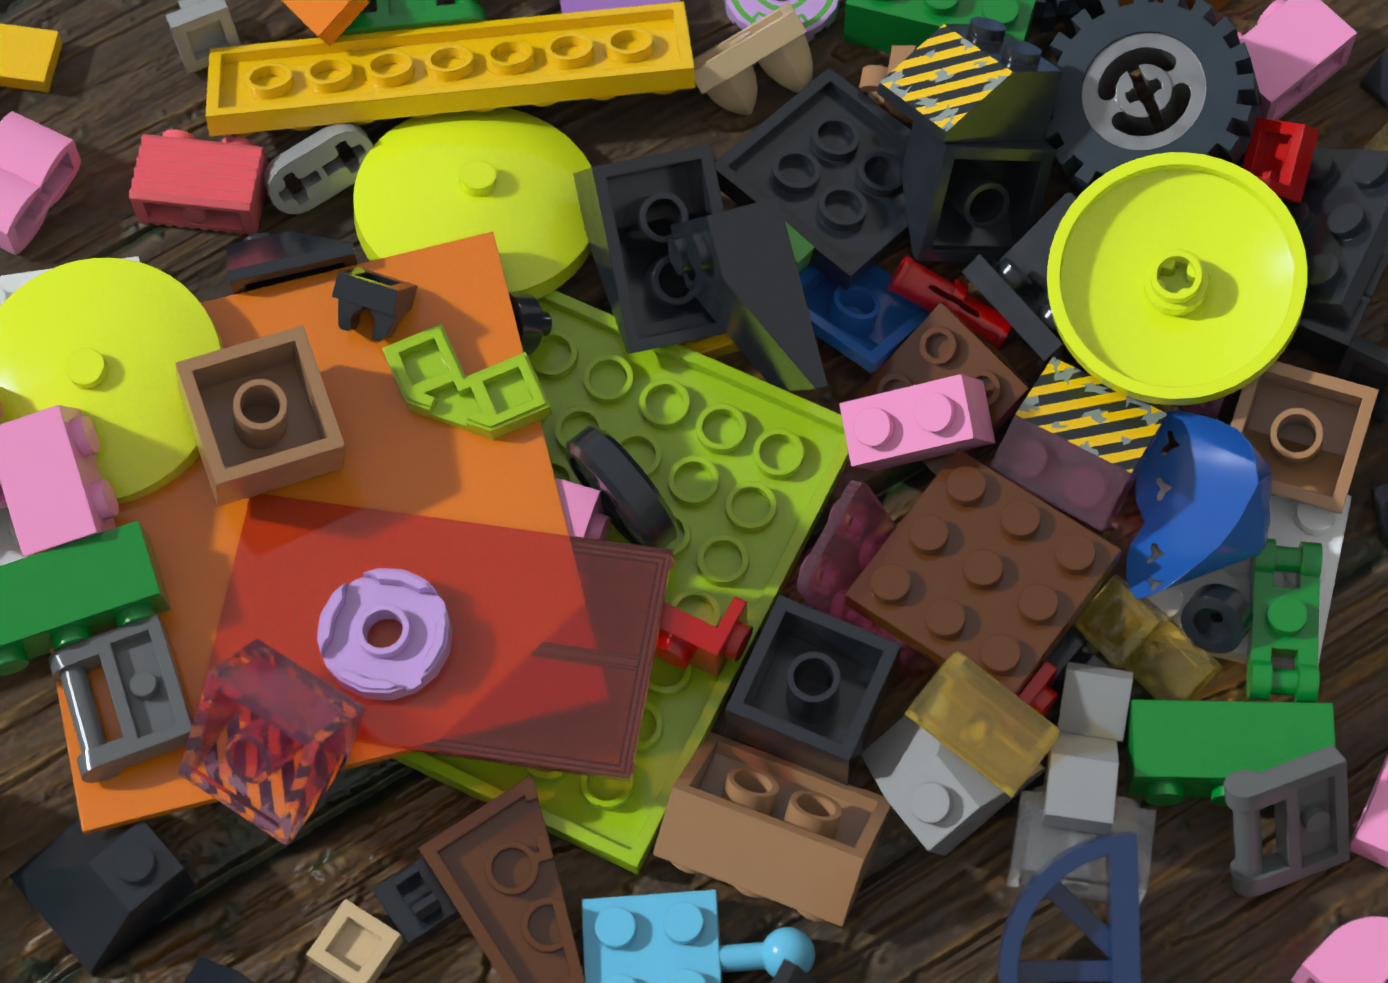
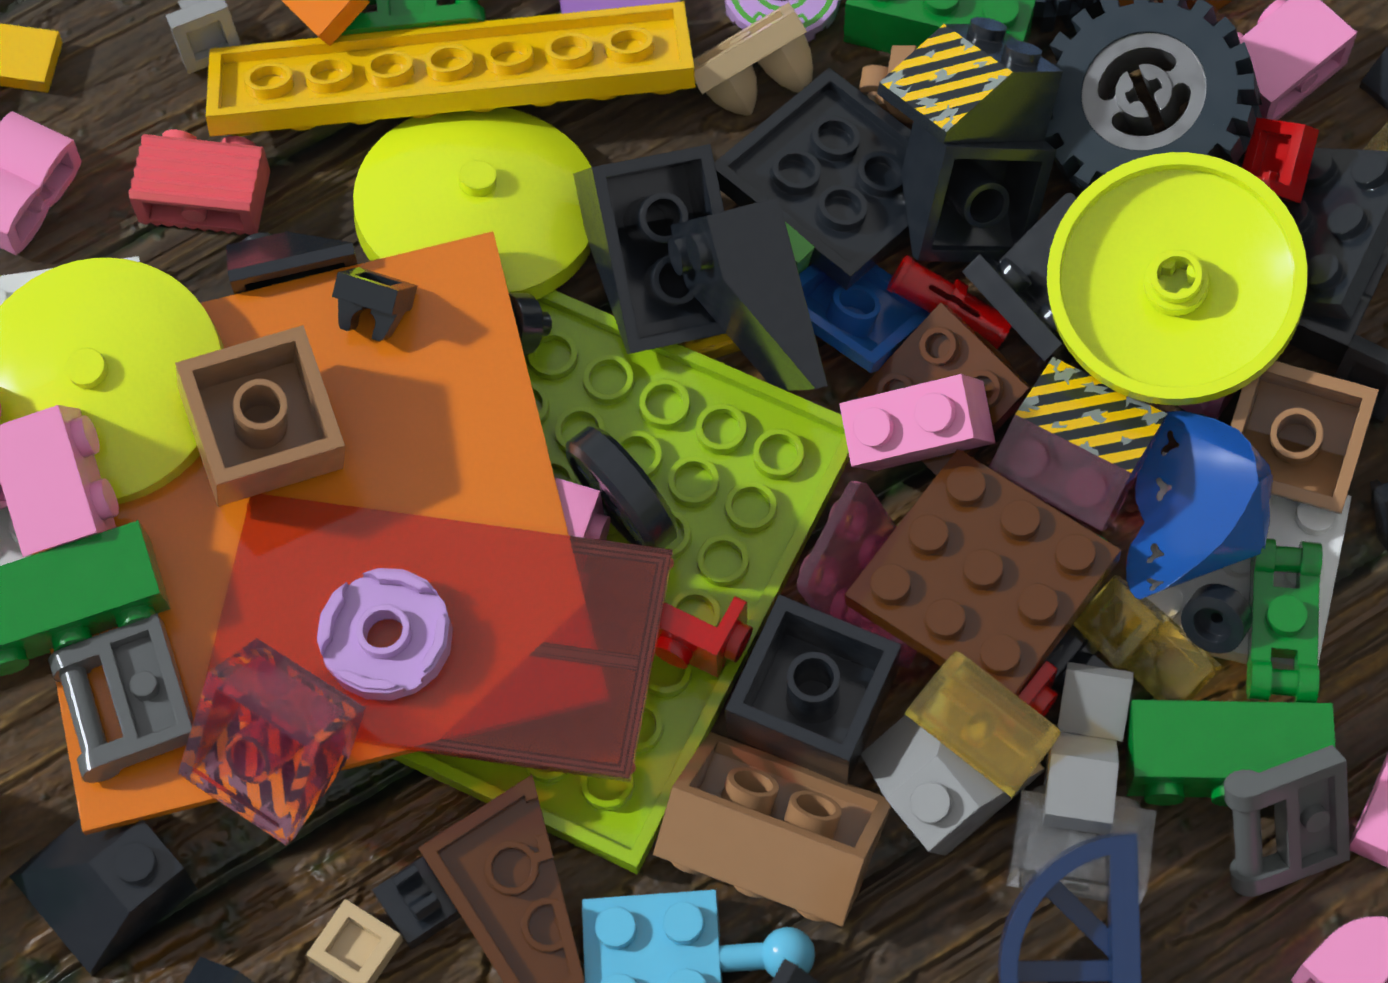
light grey beam [263,122,374,214] -> none
lime tile [382,323,553,440] -> none

